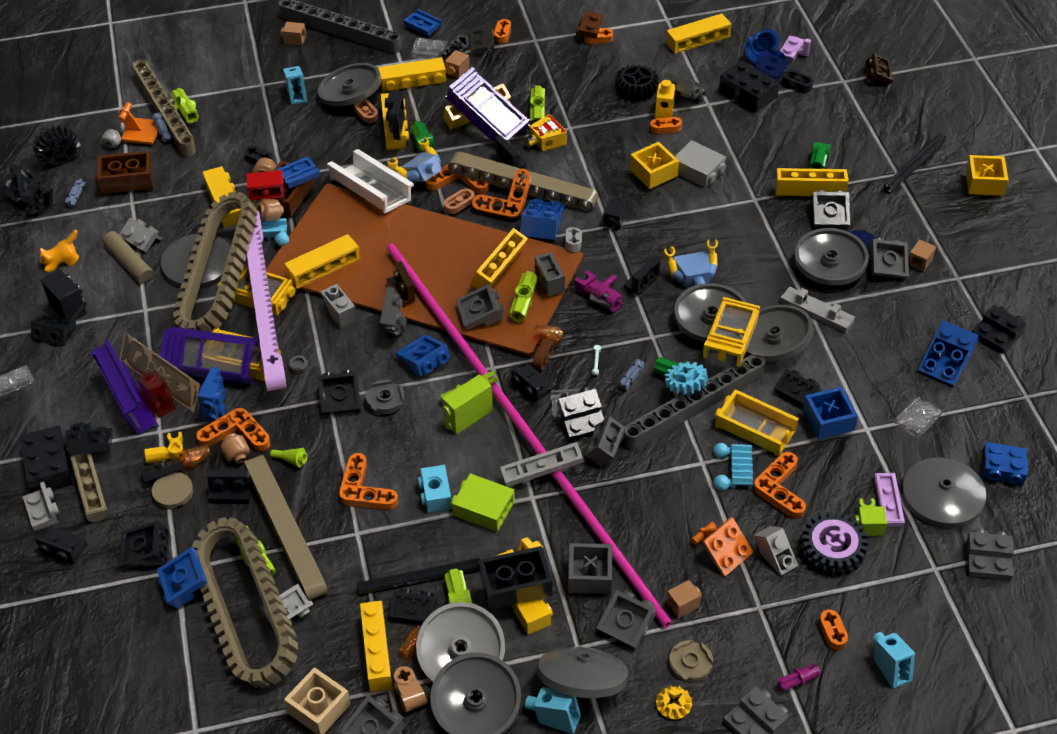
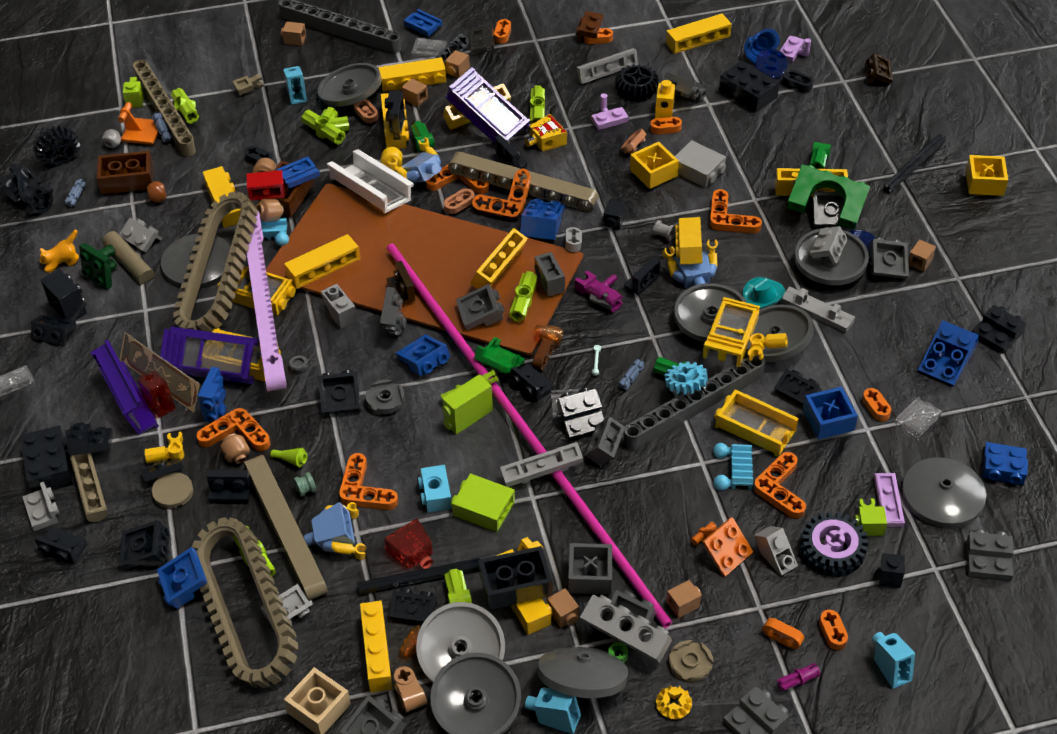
clear orange cone [179,444,211,468] -> none
none -> dark green plate [79,243,117,290]
none -> lime brick [123,77,144,108]
none -> dark orange piece [147,181,166,203]
none -> dark tan plate [232,74,264,95]
none -> sand green wheel [293,472,316,497]
none -> lime piece [301,107,349,145]
none -> medium blue torso [304,502,366,560]
none -> yellow head [380,147,403,172]
none -> clear red torso [384,518,433,569]
none -> medium nougat brick [402,79,428,107]
none -> green piece [474,337,525,373]
none -> medium nougat brick [547,588,579,628]
none -> light grey hinge [577,48,638,84]
none -> light grey brick [580,595,672,663]
none -> lavender plate [591,94,628,130]
none -> bright green bush [608,642,628,663]
none -> nougat plate [620,128,646,154]
none -> light grey bush [653,220,675,241]
none -> yellow brick [675,217,702,264]
none -> orange beam [710,189,762,234]
none -> teal hat [743,277,785,309]
none -> yellow bar [748,333,788,361]
none -> orange beam [762,618,805,649]
none -> green arch [787,164,870,230]
none -> light grey bracket [810,226,847,264]
none -> orange beam [862,388,891,422]
none -> black brick [879,553,905,588]

